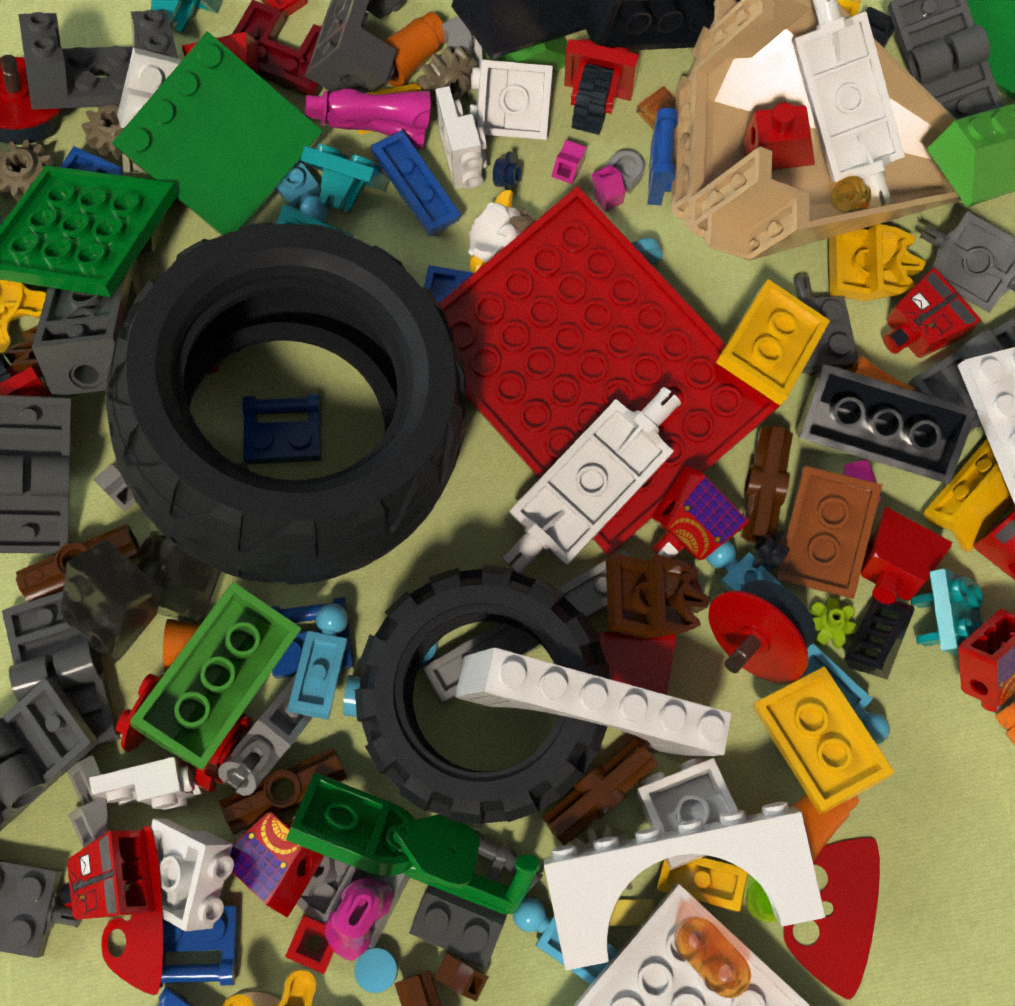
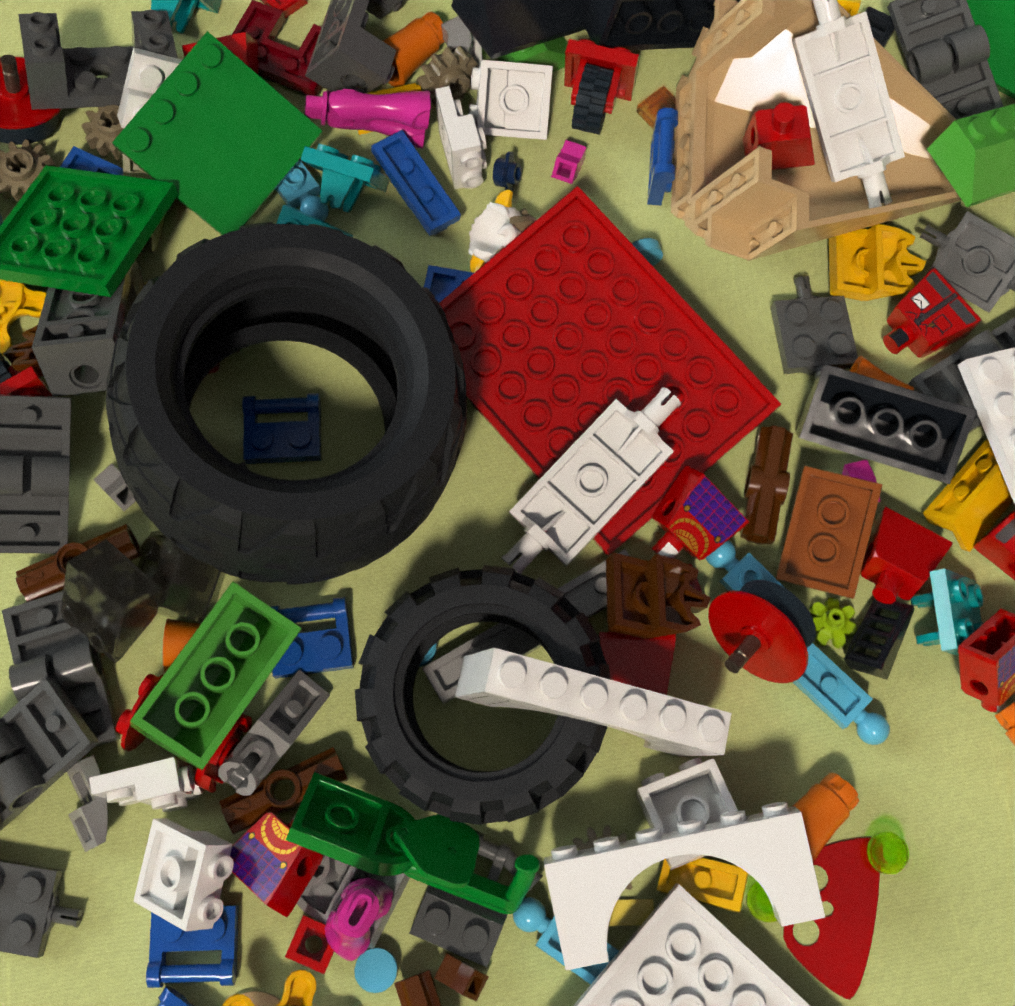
red torso [60,830,154,920] -> none
red piece [101,825,163,995] -> none
medium azure plate [288,603,348,720] -> none
medium azure tile [343,675,361,717] -> none
reddish brown piece [542,738,658,846] -> none
dark pink piece [591,165,626,212] -> none
light grey tile [602,150,645,194] -> none
clear orange plate [674,916,751,998] -> none
yellow plate [716,279,830,405] -> none
black plate [752,531,790,571] -> none
yellow plate [753,666,895,815] -> none
clear yellow tile [831,176,871,214] -> none
none -> clear neon green plate [867,832,909,874]

